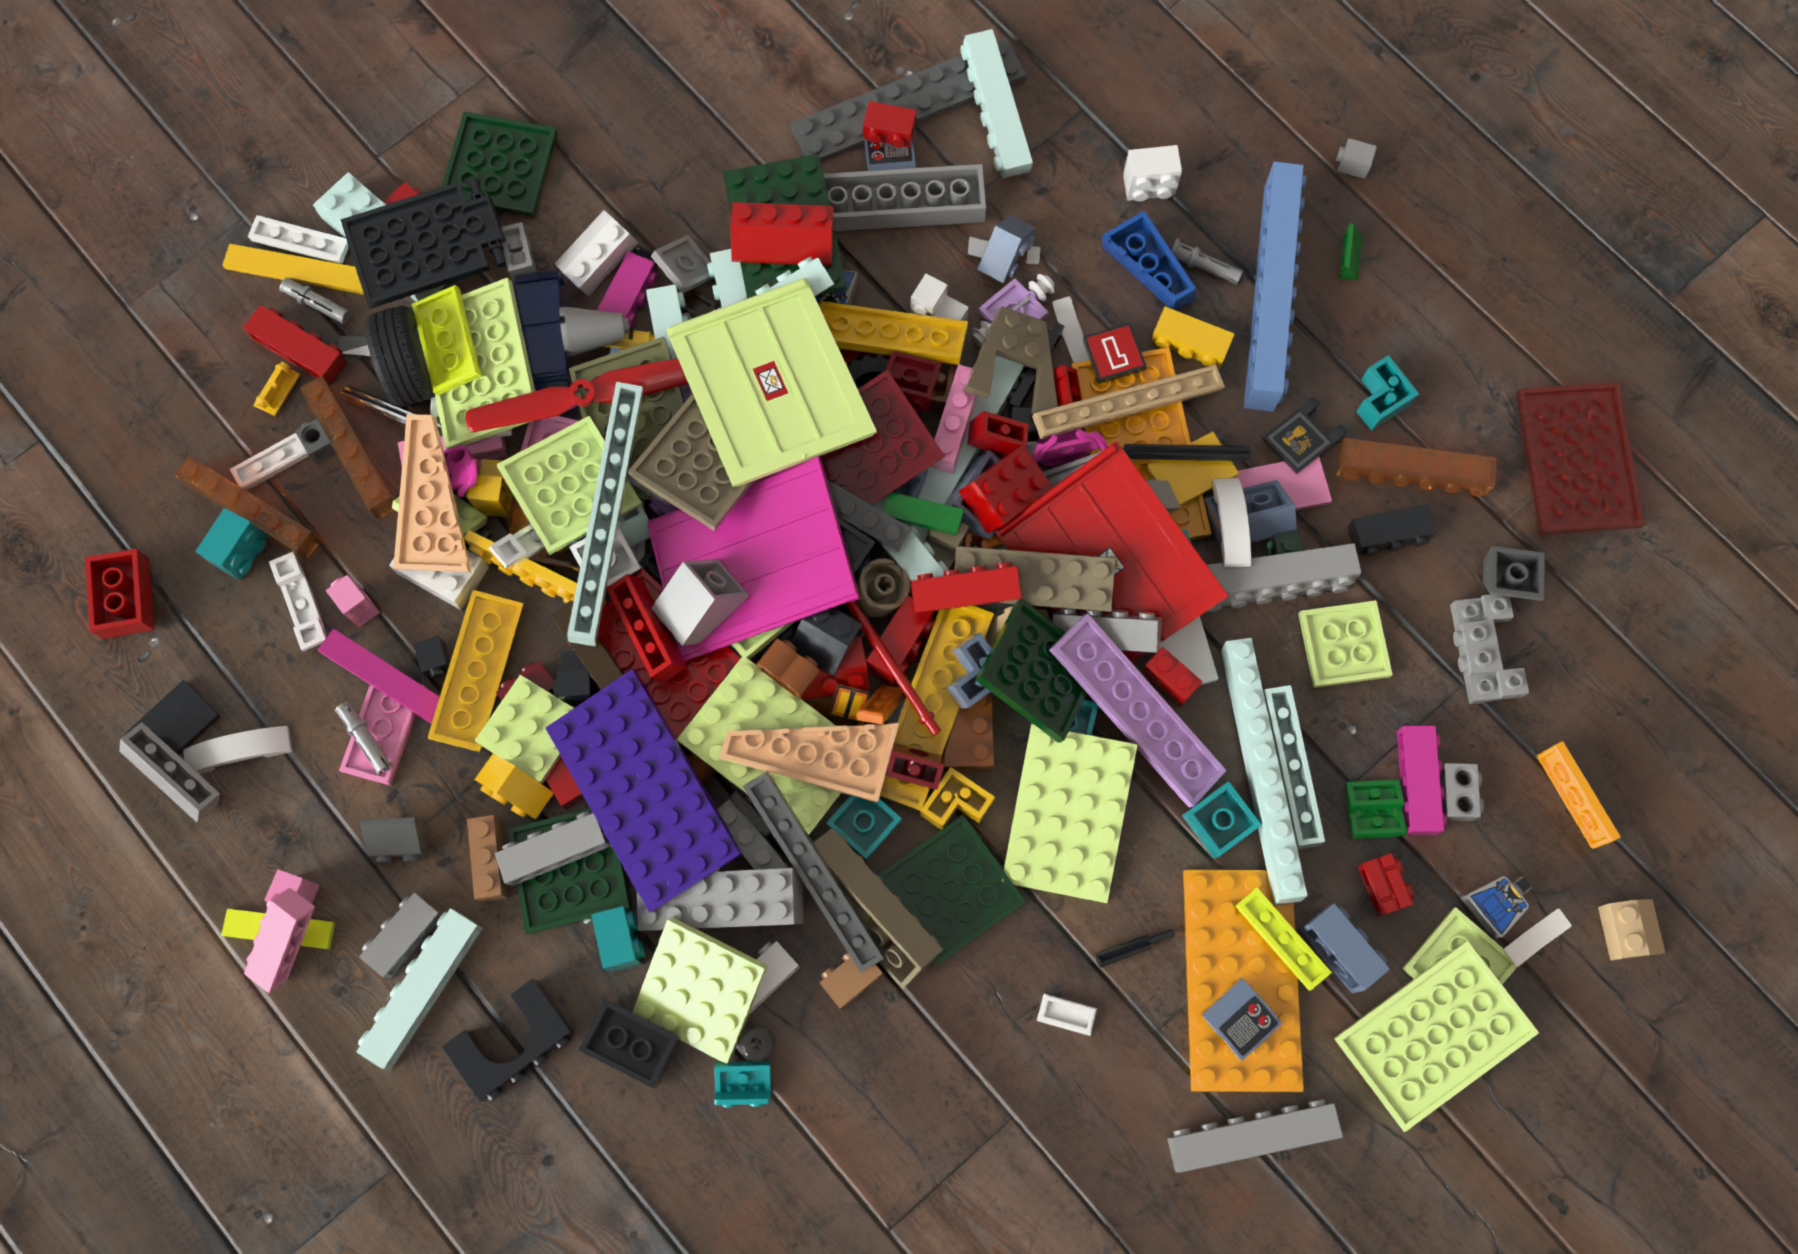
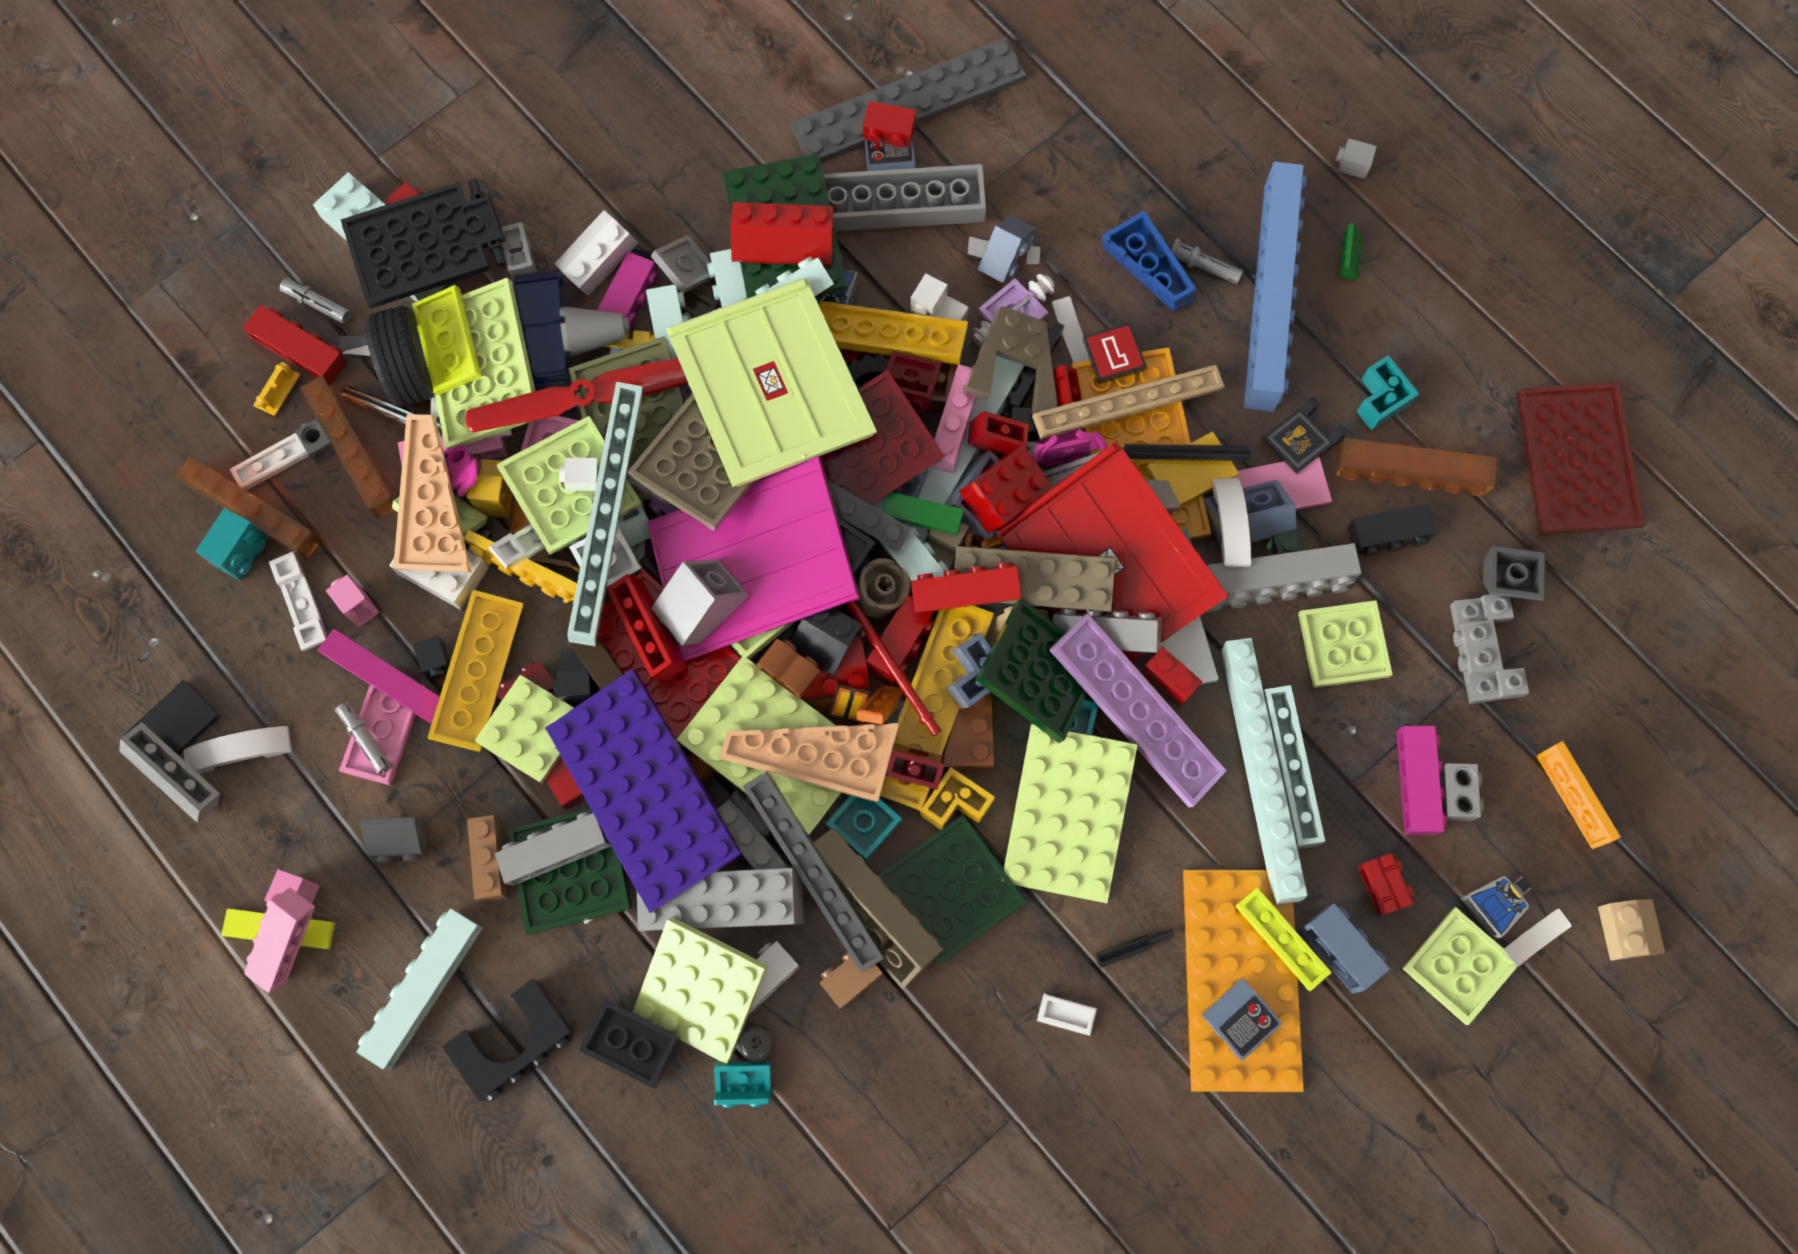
red brick [85,549,154,639] -> none
yellow tile [222,244,364,295] -> none
white plate [248,215,349,264] -> none
light grey brick [359,893,442,980] -> none
dark green plate [441,111,558,217] -> none
yellow brick [475,754,553,820] -> none
teal brick [591,906,646,973] -> none
light aqua brick [961,29,1033,179] -> none
white brick [1123,145,1182,201] -> none
yellow brick [1151,307,1234,369] -> none
light grey brick [1167,1099,1343,1173] -> none
teal brick [1182,781,1262,859] -> none
yellowish green plate [1334,941,1539,1132] -> none
green slope [1346,779,1407,839] -> none
none -> white brick [559,458,598,491]

